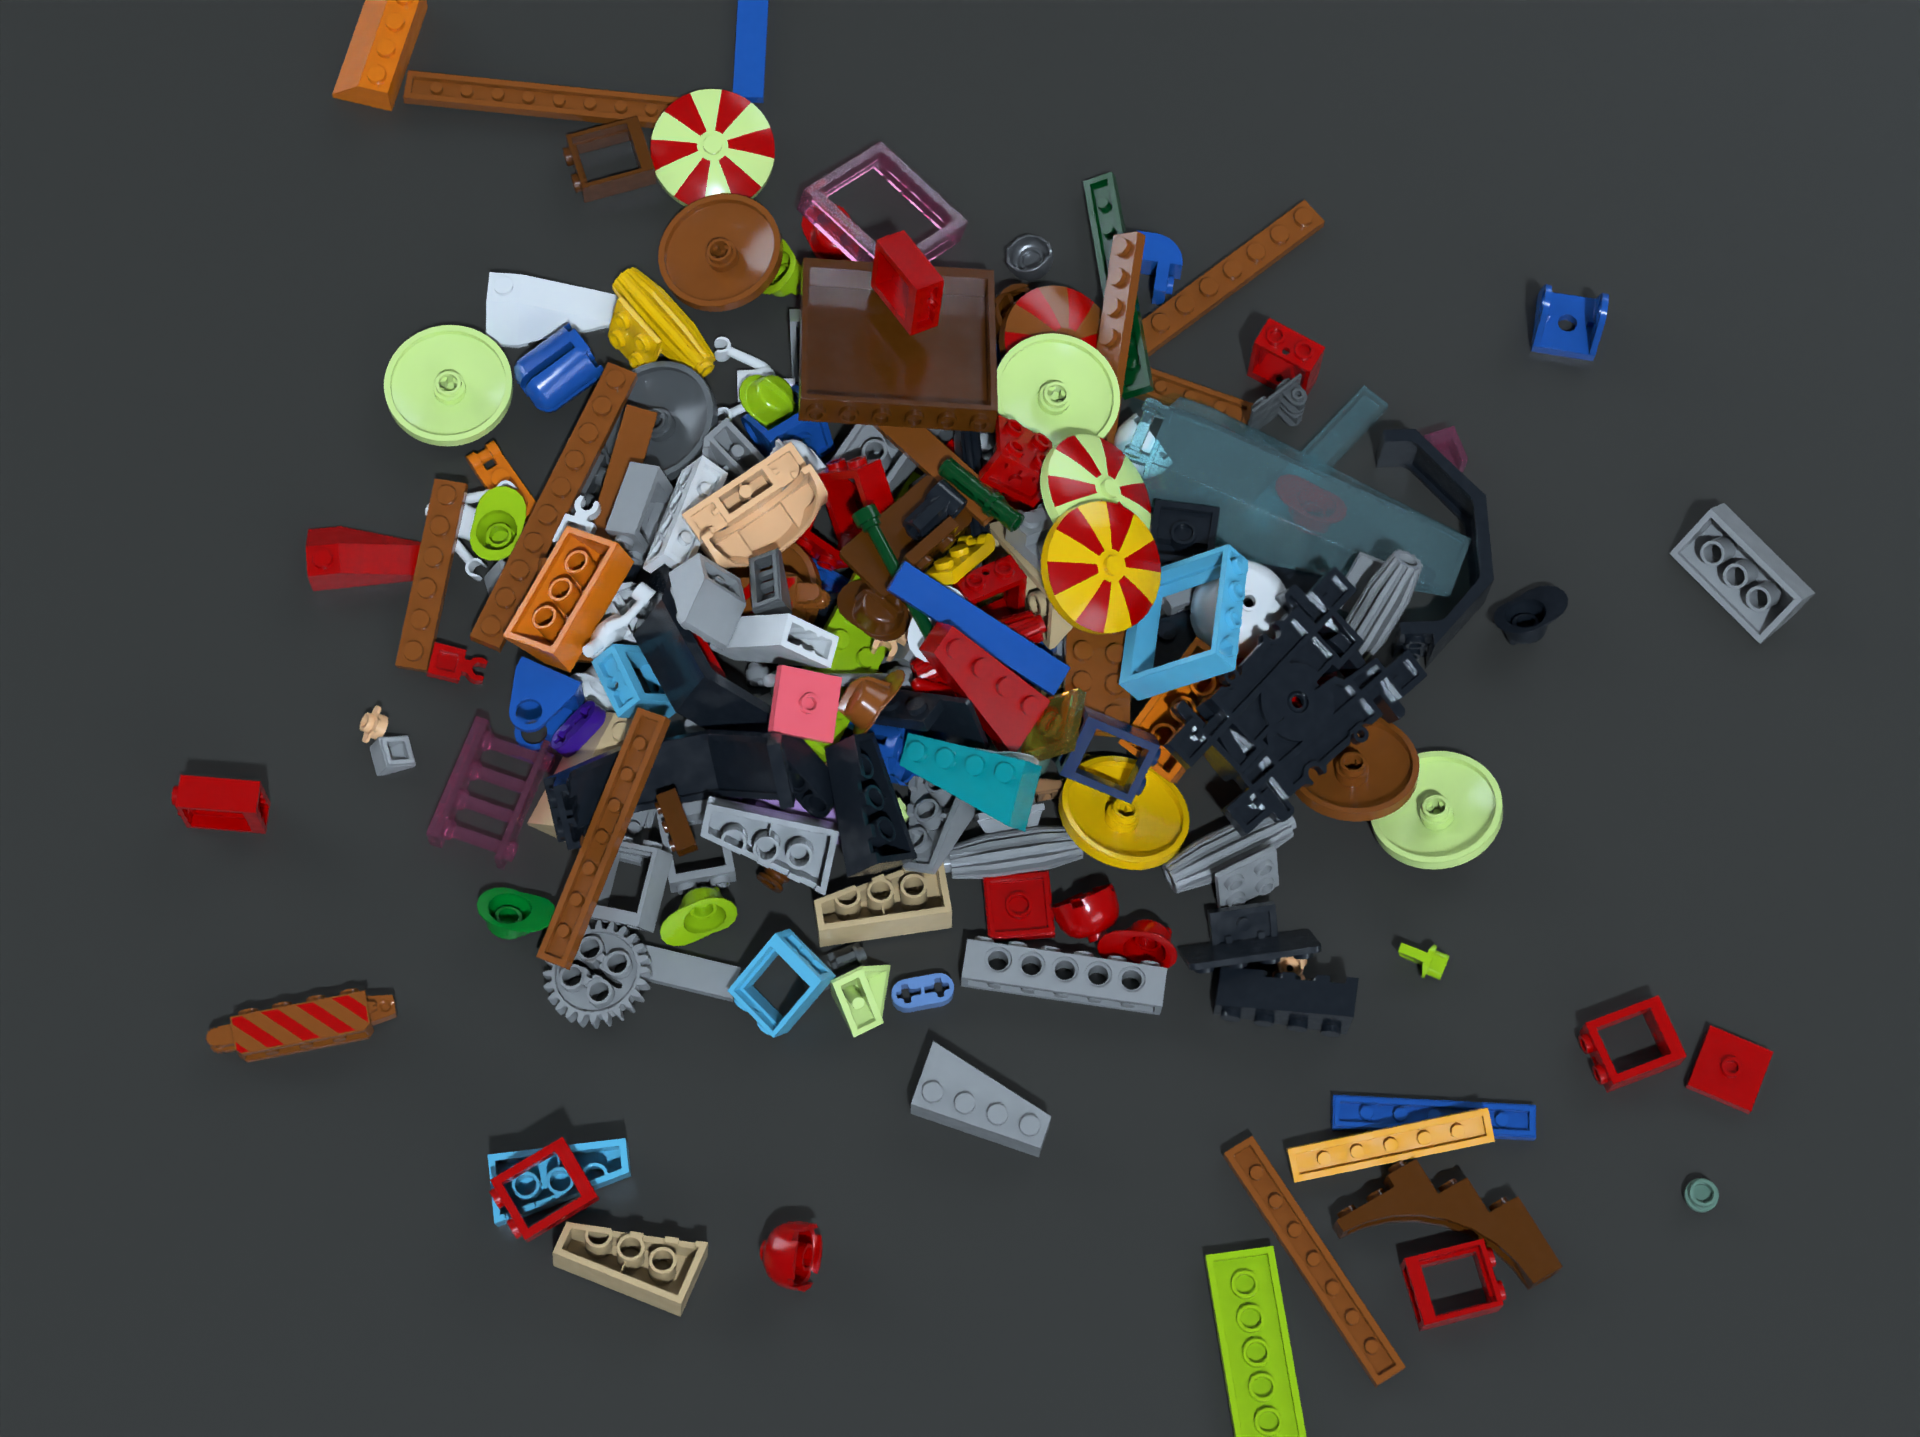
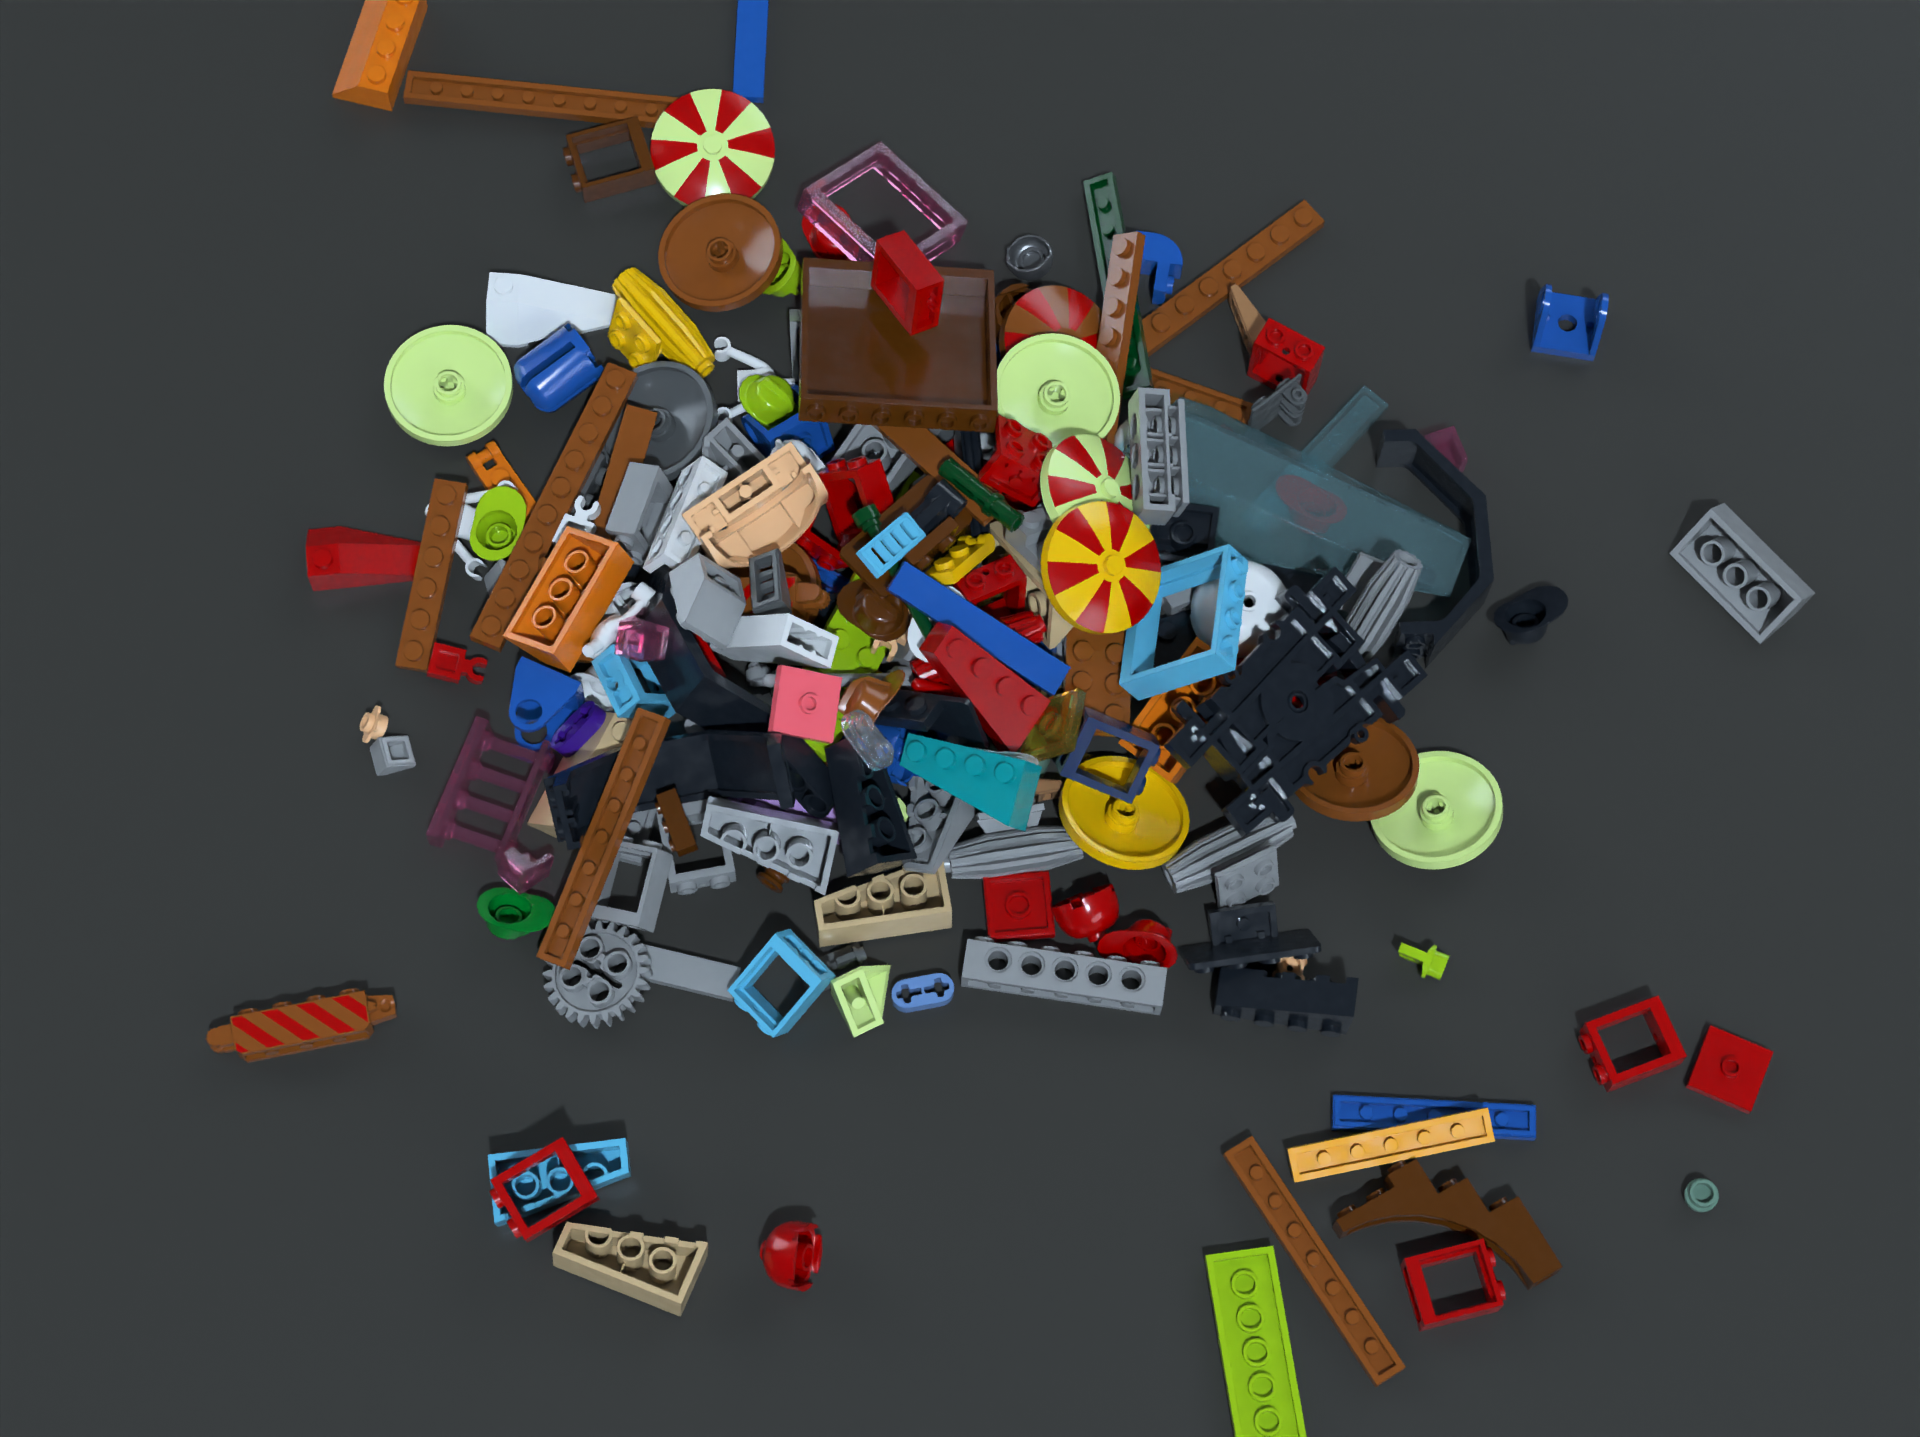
red window [172,775,271,834] -> none
lime piece [660,887,738,946] -> none
light grey wedge [910,1041,1052,1157] -> none
none -> clear pink panel [497,847,554,894]
none -> clear pink panel [614,620,670,662]
none -> clear plate [841,709,894,771]
none -> medium azure slope [855,512,926,579]
none -> light grey brick [1128,387,1189,525]
none -> medium nougat slope [1228,284,1266,356]

